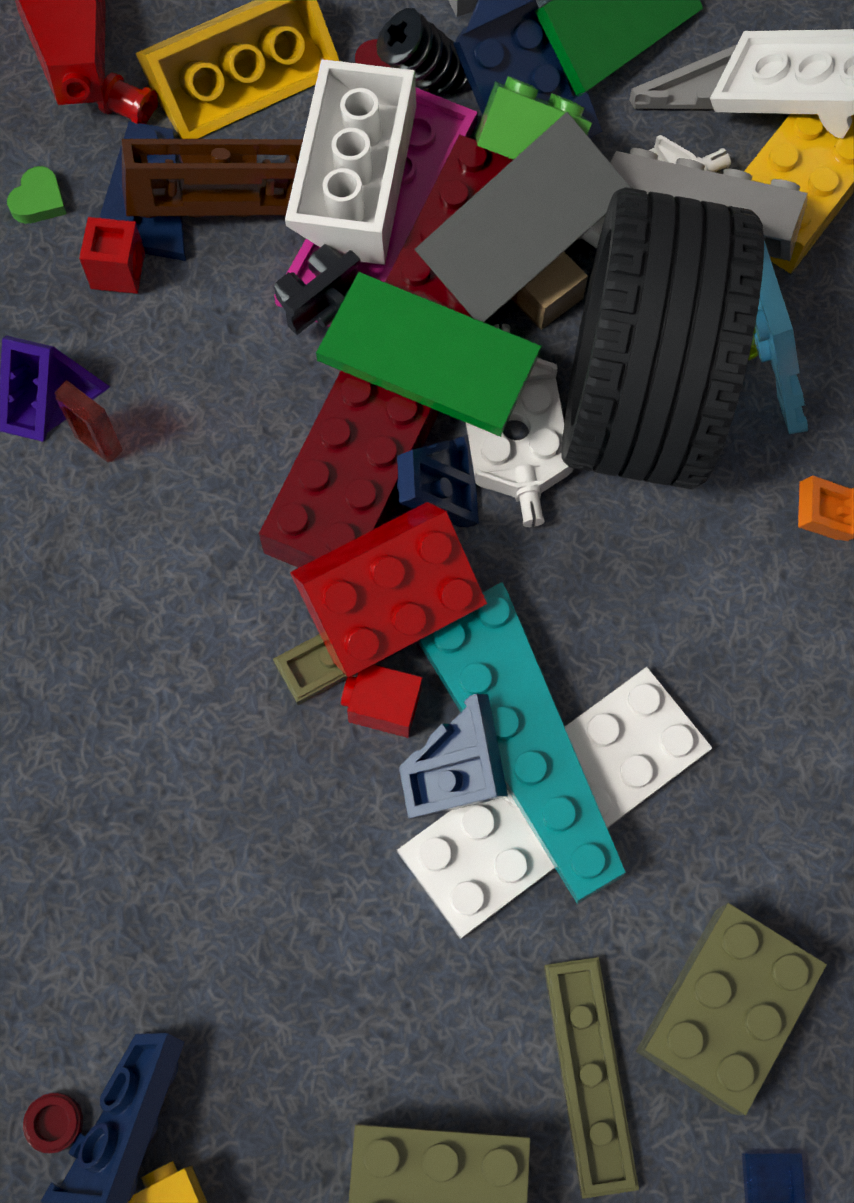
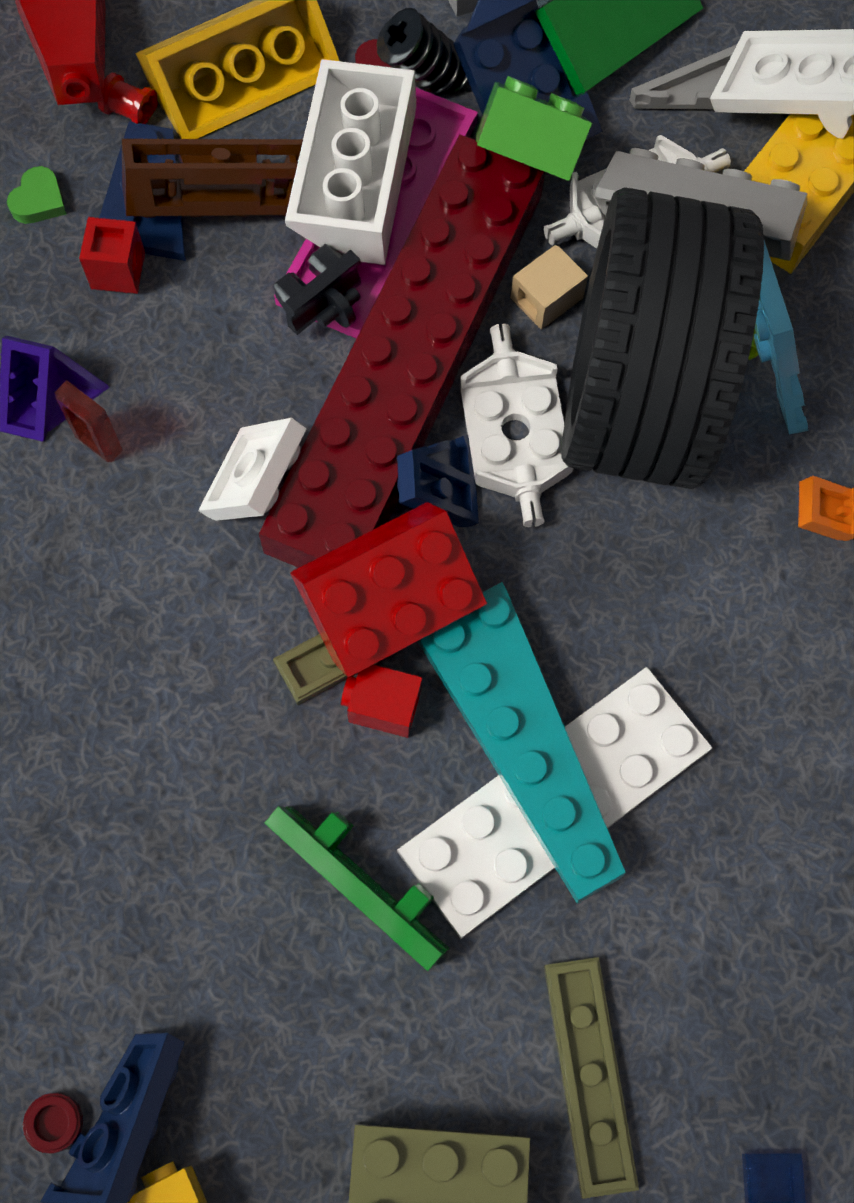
green tile [316,272,541,437] -> none
wing [399,693,508,819] -> none
dark grey tile [414,112,631,322] -> none
olive brick [636,903,827,1115] -> none
none -> white plate [198,418,306,521]
none -> green hinge [264,806,450,971]

